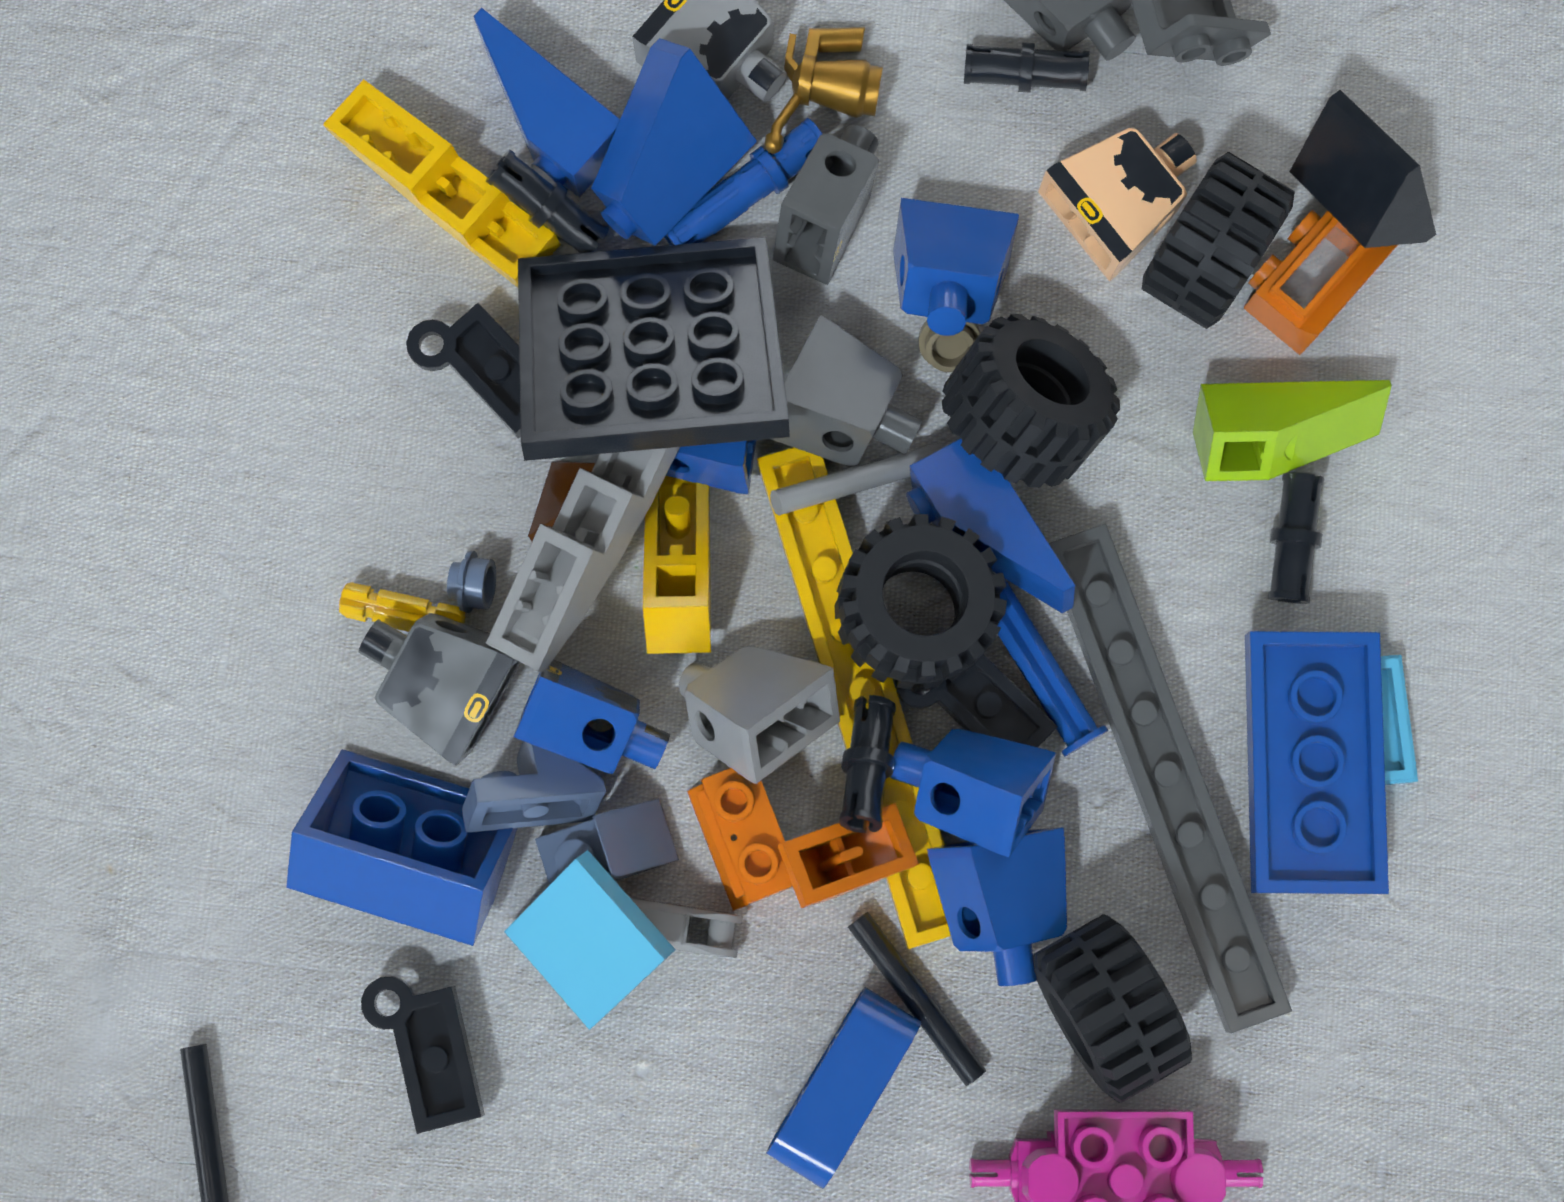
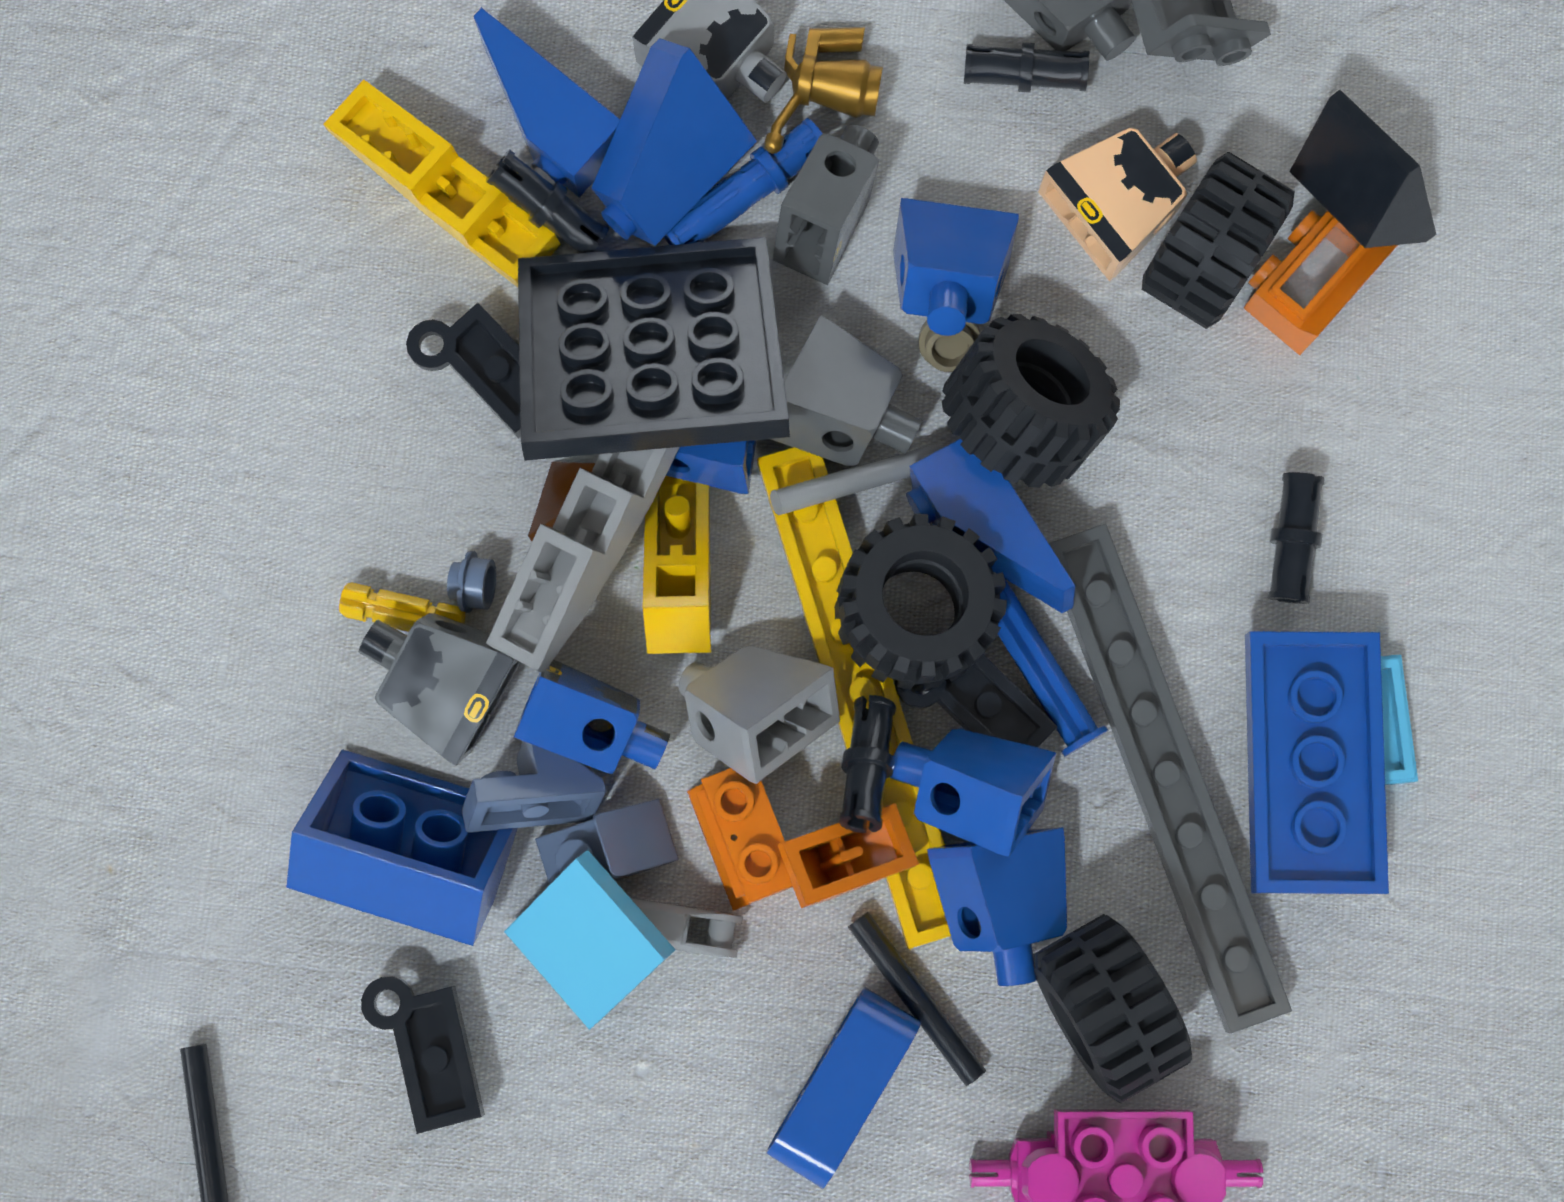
lime slope [1193,380,1392,481] -> none

